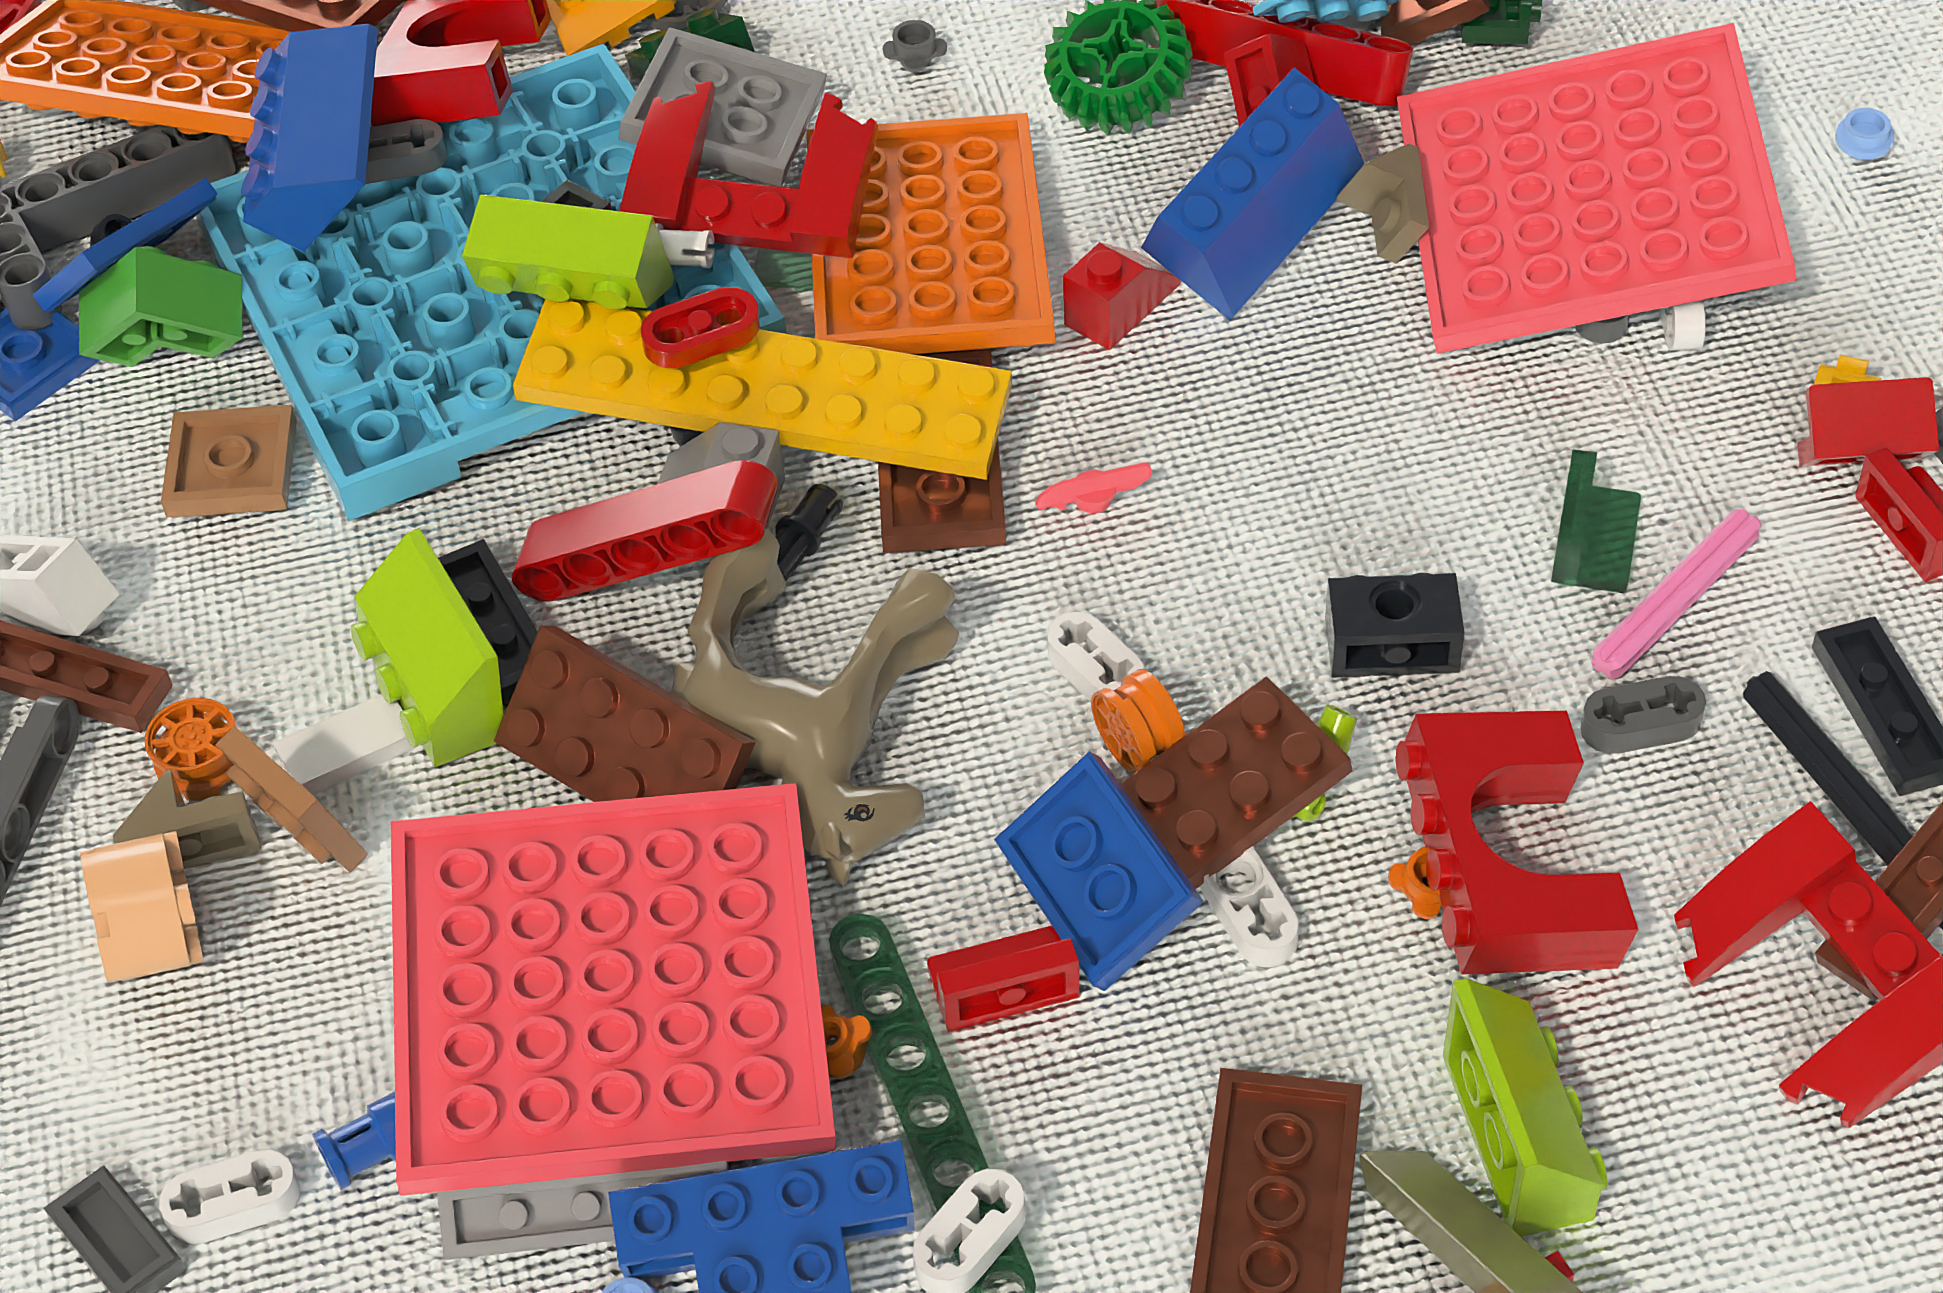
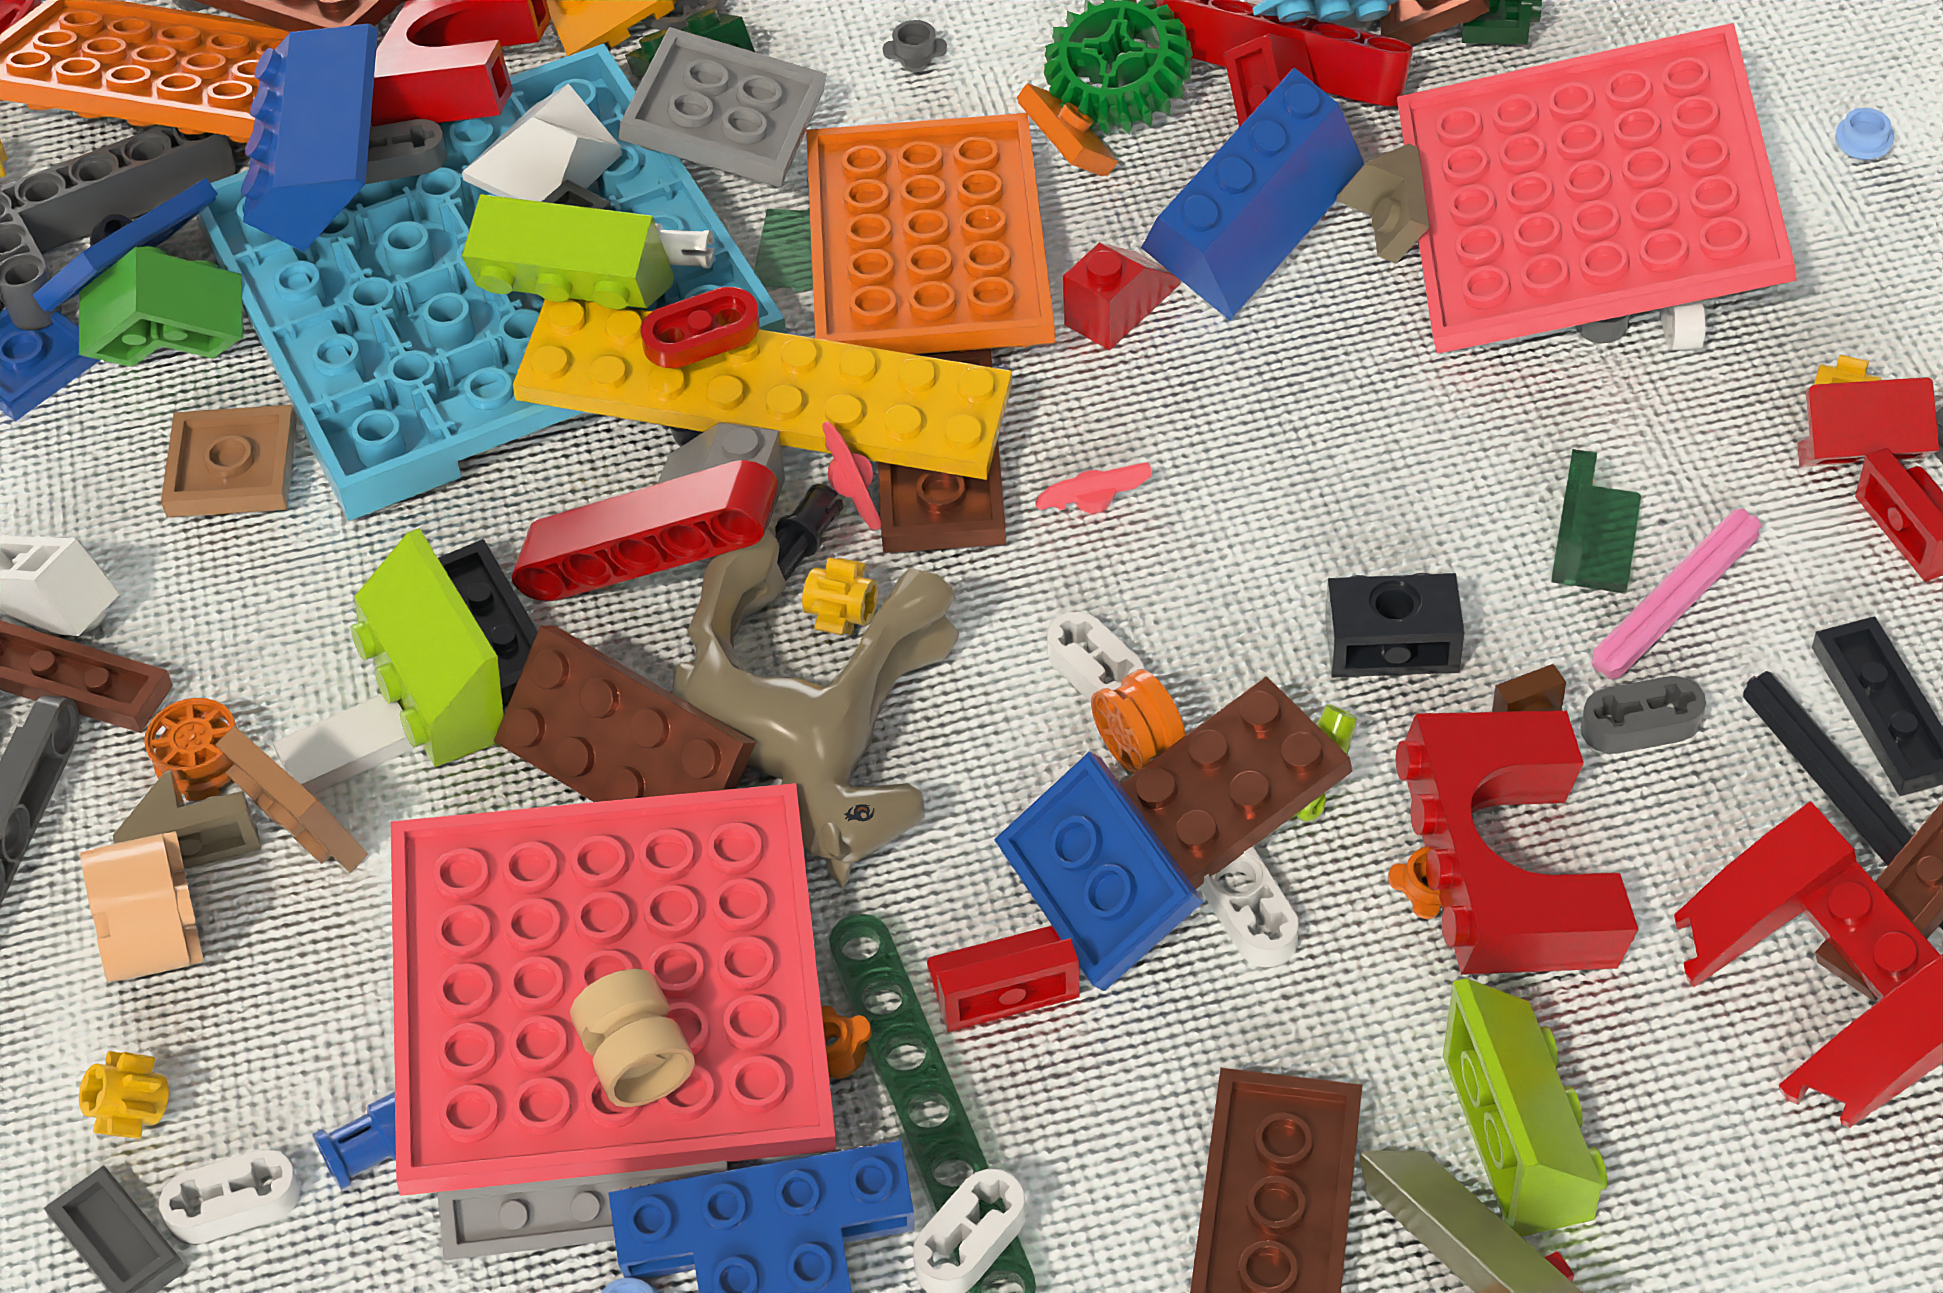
red wedge [619,81,878,258] -> none
none -> yellow gear [79,1051,169,1139]
none -> white slope [462,83,622,202]
none -> tan wheel [570,969,695,1107]
none -> yellow gear [802,557,878,636]
none -> coral piece [822,421,881,530]
none -> orange plate [1016,83,1119,177]
none -> reddish brown plate [1492,663,1566,712]

